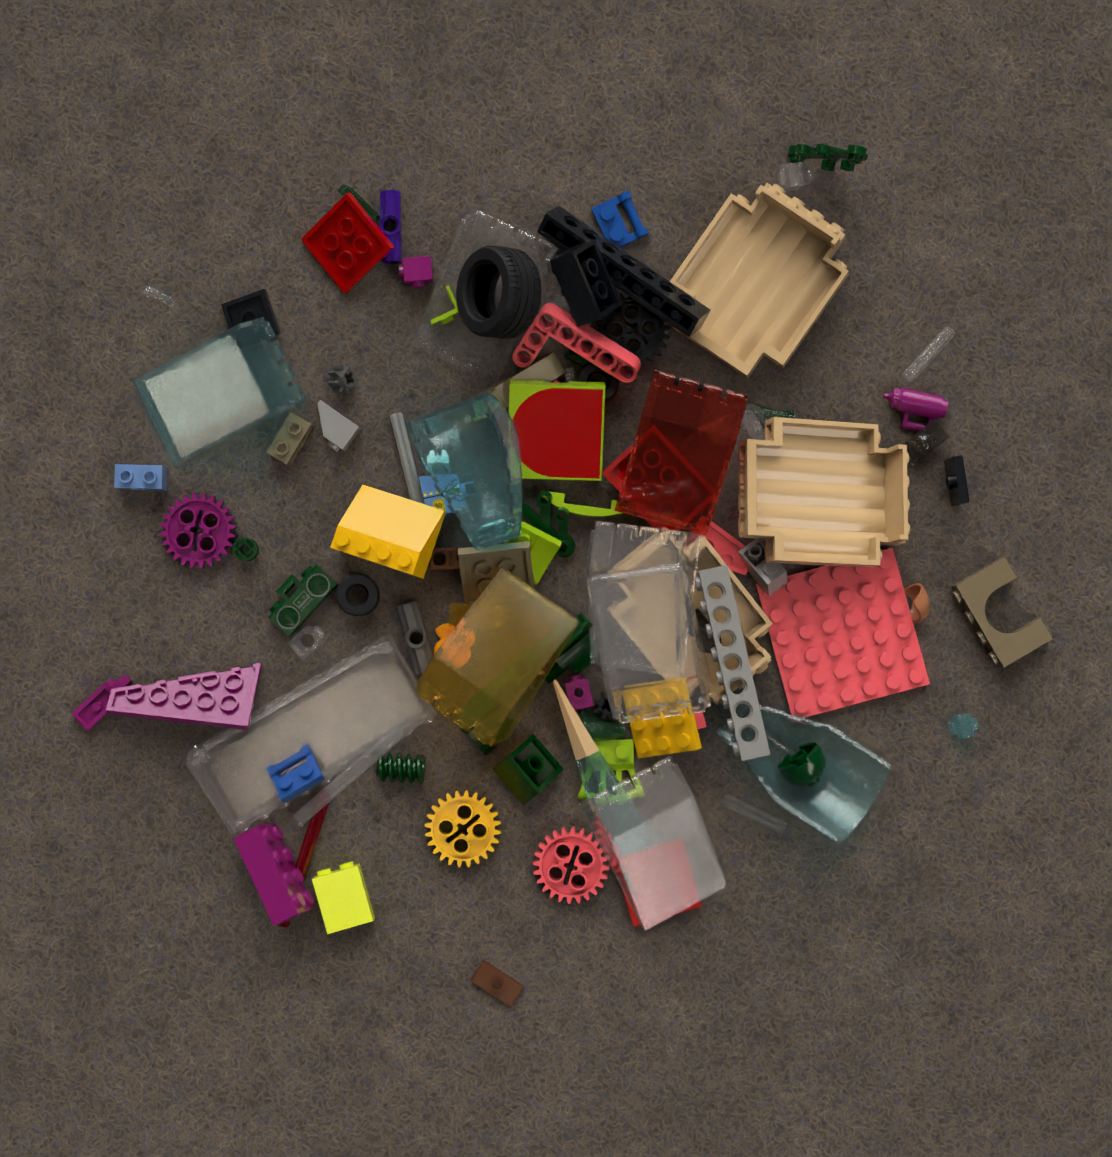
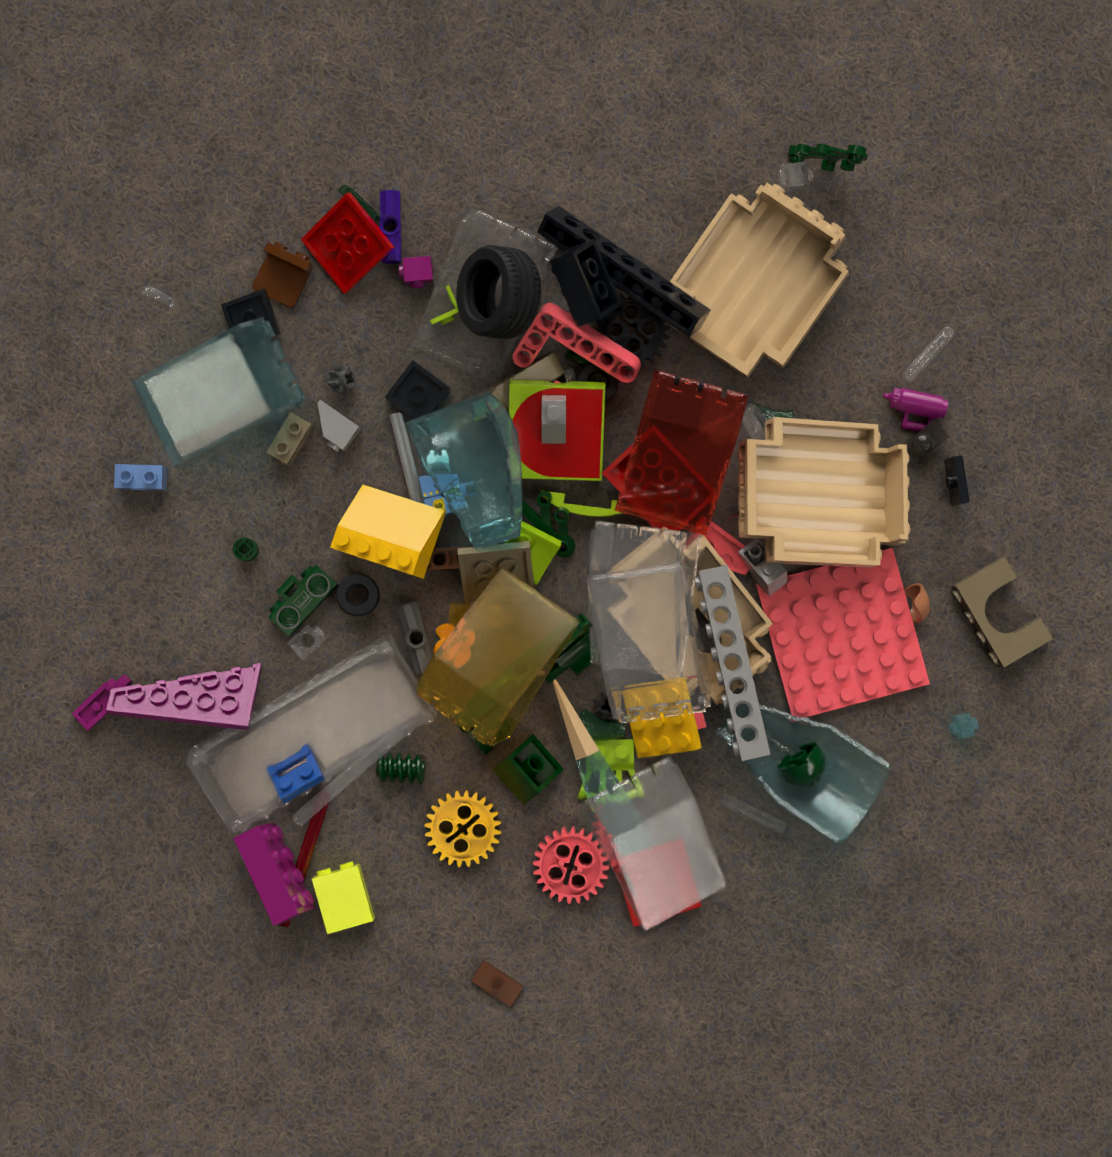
magenta gear [159,492,237,569] -> none
magenta brick [564,674,594,710] -> none
blue plate [591,191,649,247] -> none
none -> reddish brown bracket [252,242,313,308]
none -> black plate [385,360,451,426]
none -> light grey slope [542,395,566,444]

